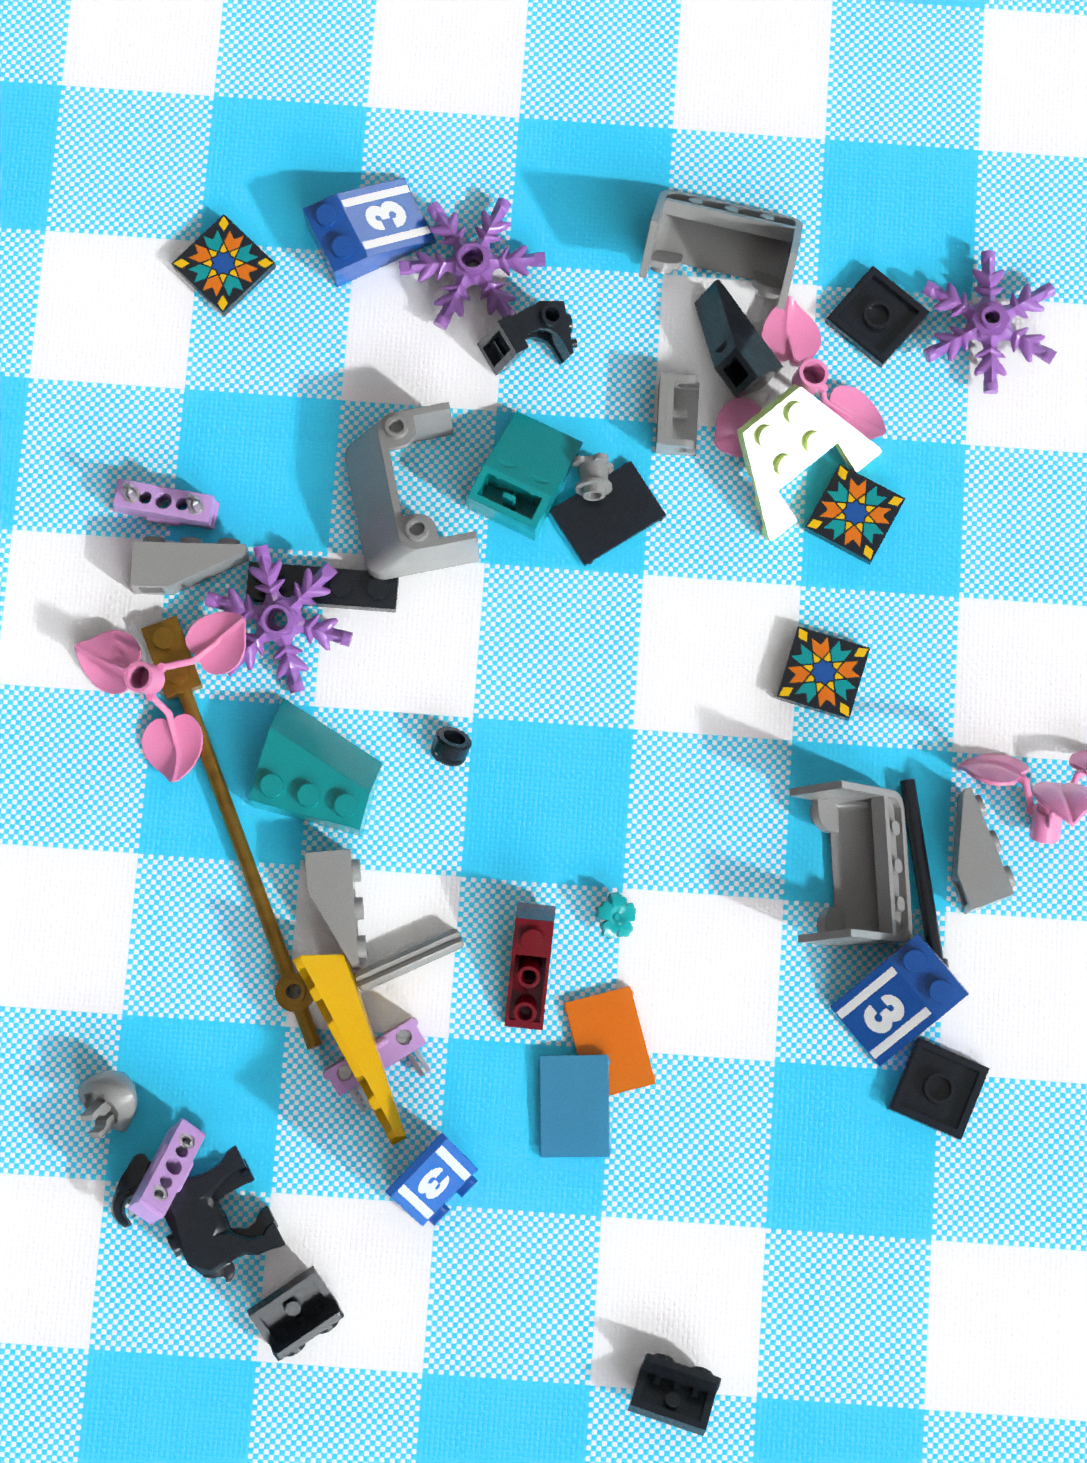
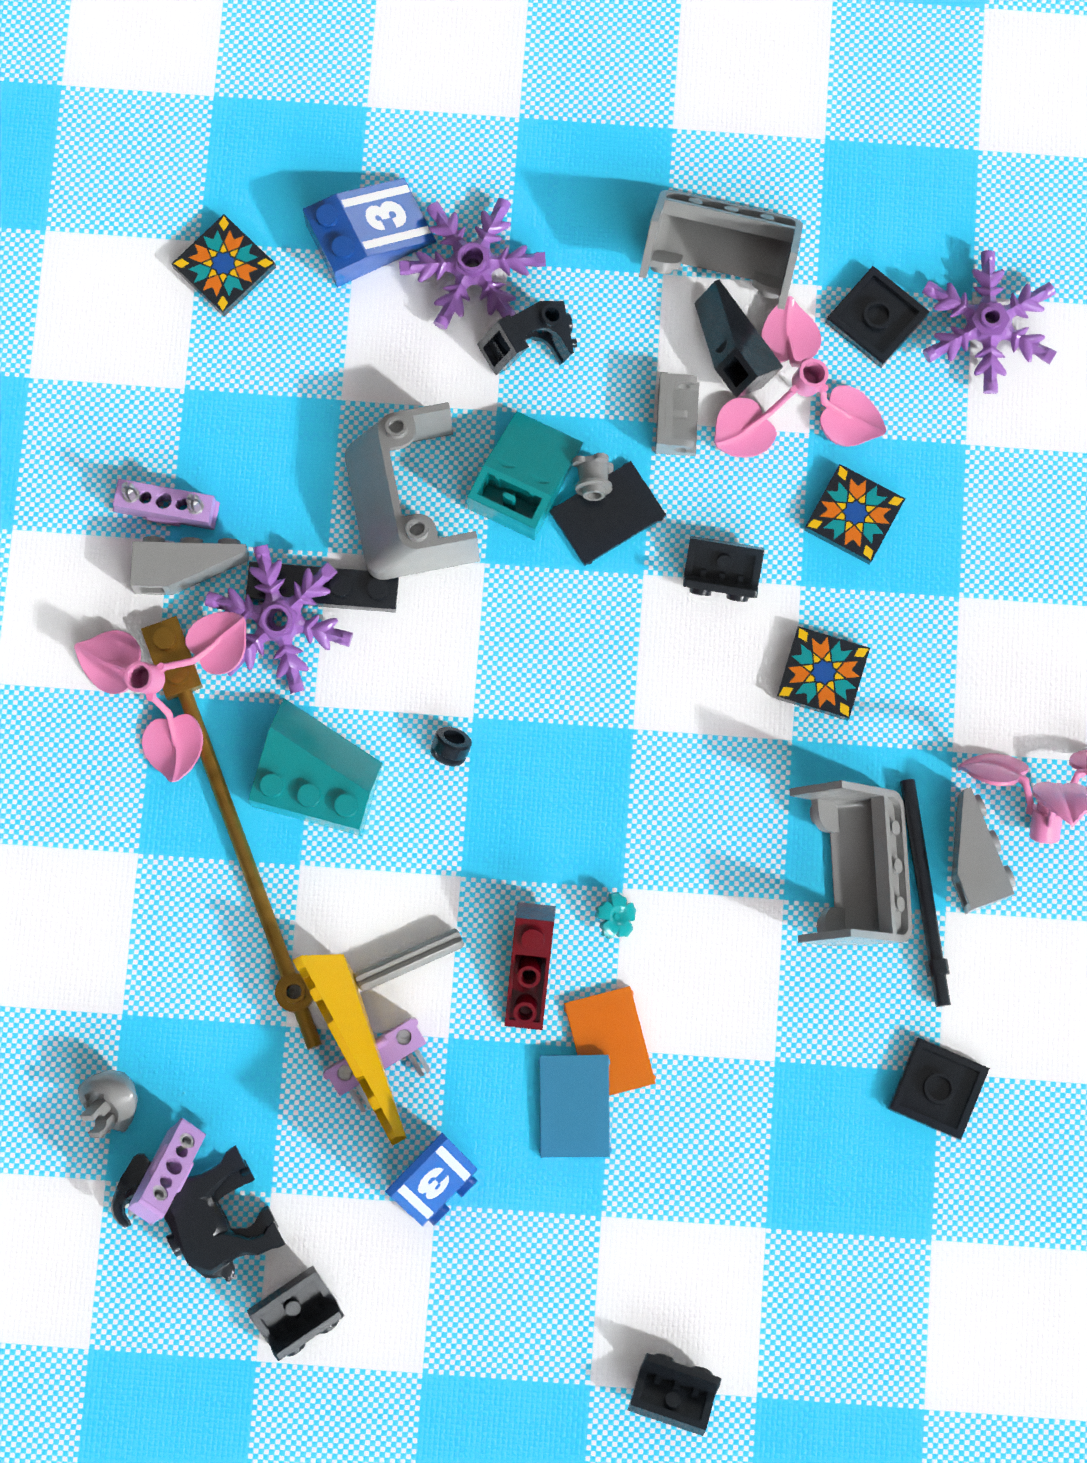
light grey slope [304,849,367,969] -> none
wing [737,384,882,542] -> none
blue slope [830,933,969,1066] -> none
none -> black bracket [683,536,765,602]

